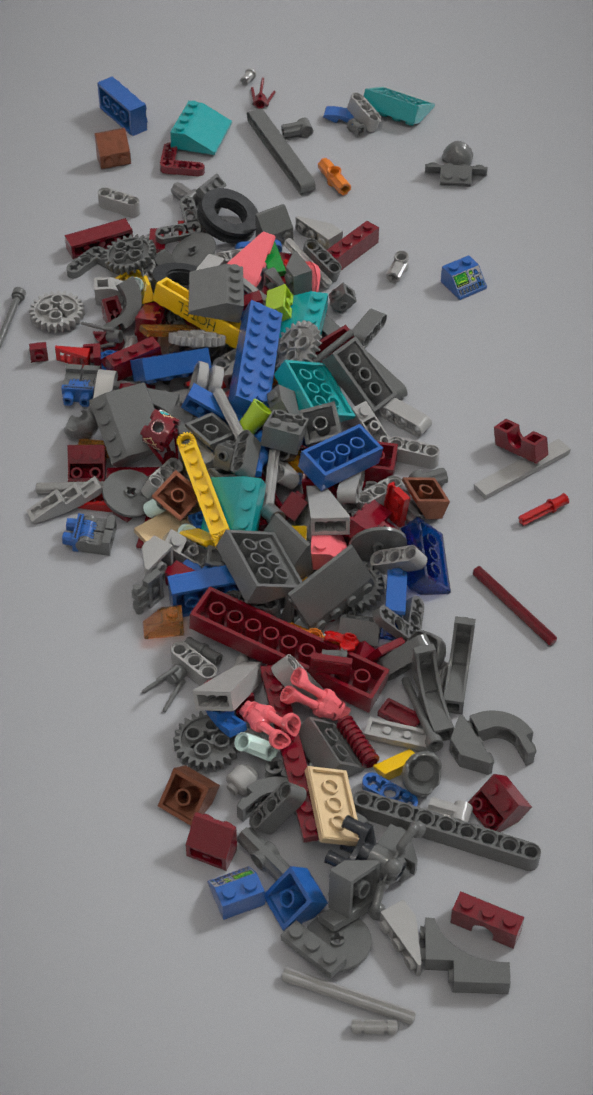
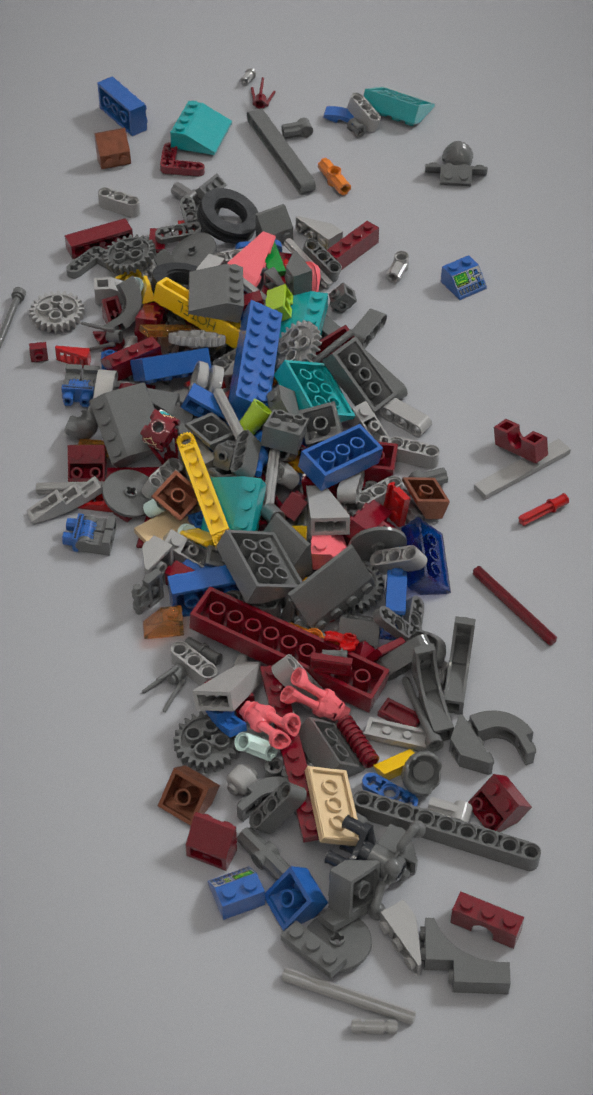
dark red bracket [83,343,102,369] -> none

